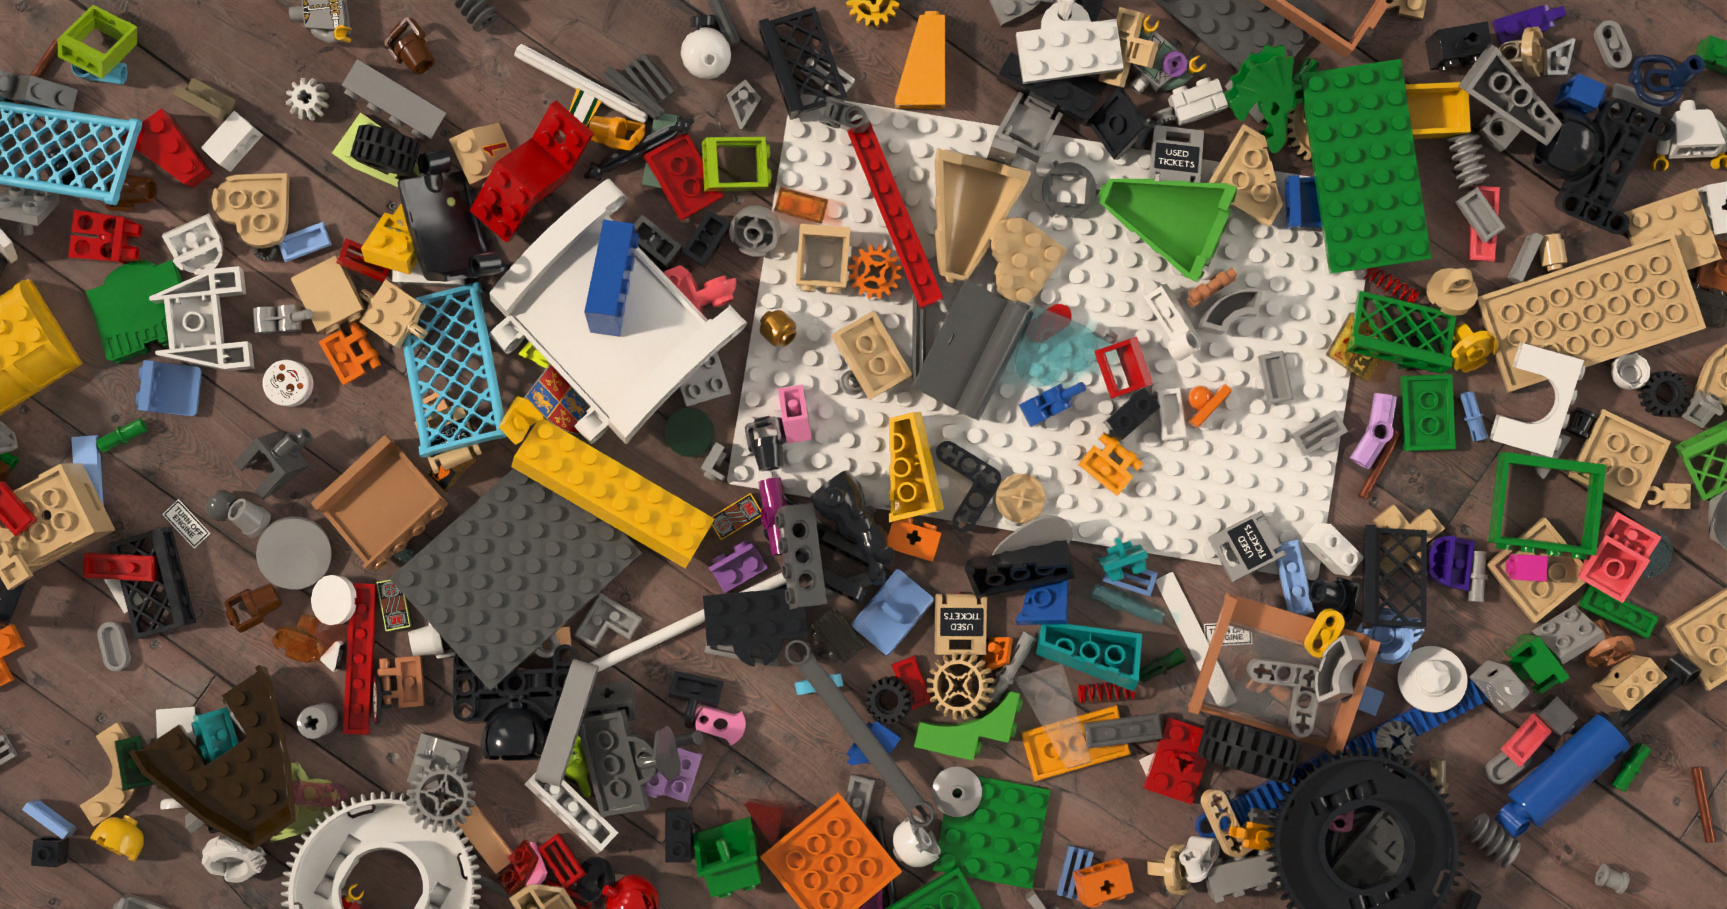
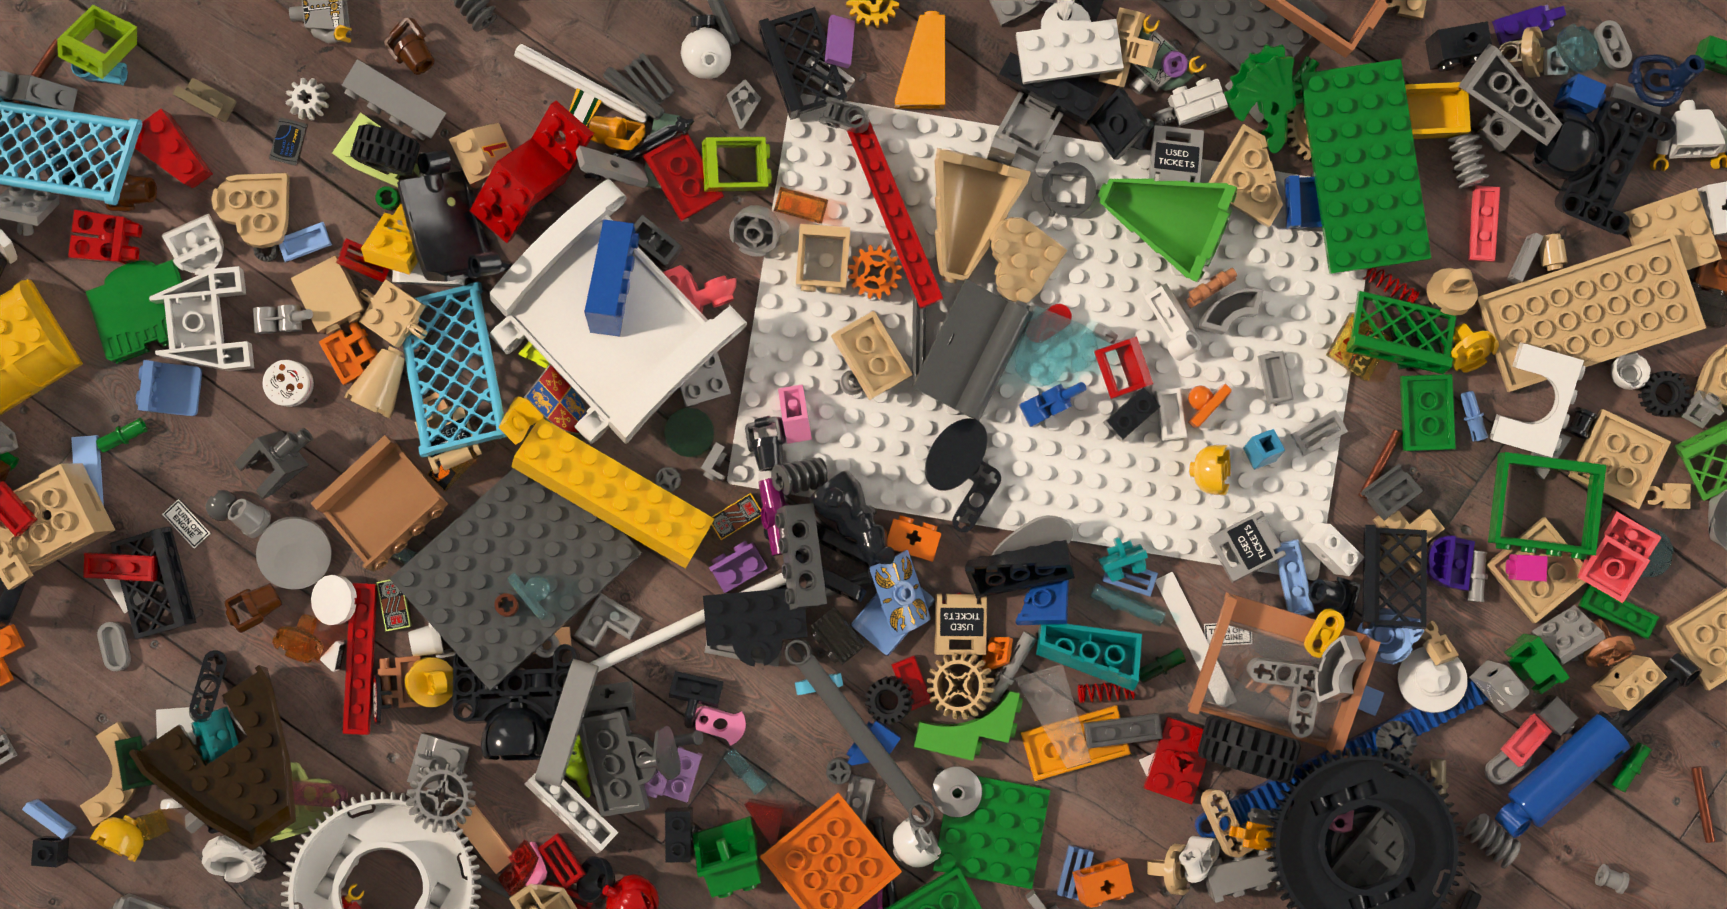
white hinge [201,111,263,172] -> none
light grey piece [297,702,339,739] -> none
black brick [682,210,731,269] -> none
pearl gold head [759,310,797,347] -> none
yellow wedge [889,412,944,522] -> none
tan tile [996,473,1046,523] -> none
light orange plate [1078,432,1143,496] -> none
lavender piece [1350,393,1397,469] -> none
light grey tile [1455,187,1506,243] -> none
none -> clear yellow tile [136,808,170,842]
none -> black beam [189,650,227,723]
none -> sticker [269,117,306,165]
none -> tan cone [345,346,405,418]
none -> green bush [375,186,400,210]
none -> yellow tile [405,657,453,707]
none -> copper bush [494,593,519,617]
none -> clear light blue tile [508,572,550,620]
none -> light grey tile [575,145,648,188]
none -> dark grey wheel [655,467,682,492]
none -> clear light blue axle [724,749,767,795]
none -> dark grey piece [771,457,828,495]
none -> medium lavender tile [825,15,855,68]
none -> dark grey wheel [826,757,851,785]
none -> medium blue shield [870,550,931,637]
none -> black shield [925,418,987,491]
none -> yellow cylinder [1189,445,1231,495]
none -> dark azure brick [1243,429,1285,470]
none -> dark grey plate [1360,464,1423,521]
none -> tan plate [1421,621,1459,666]
none -> clear light blue tile [1557,24,1600,73]

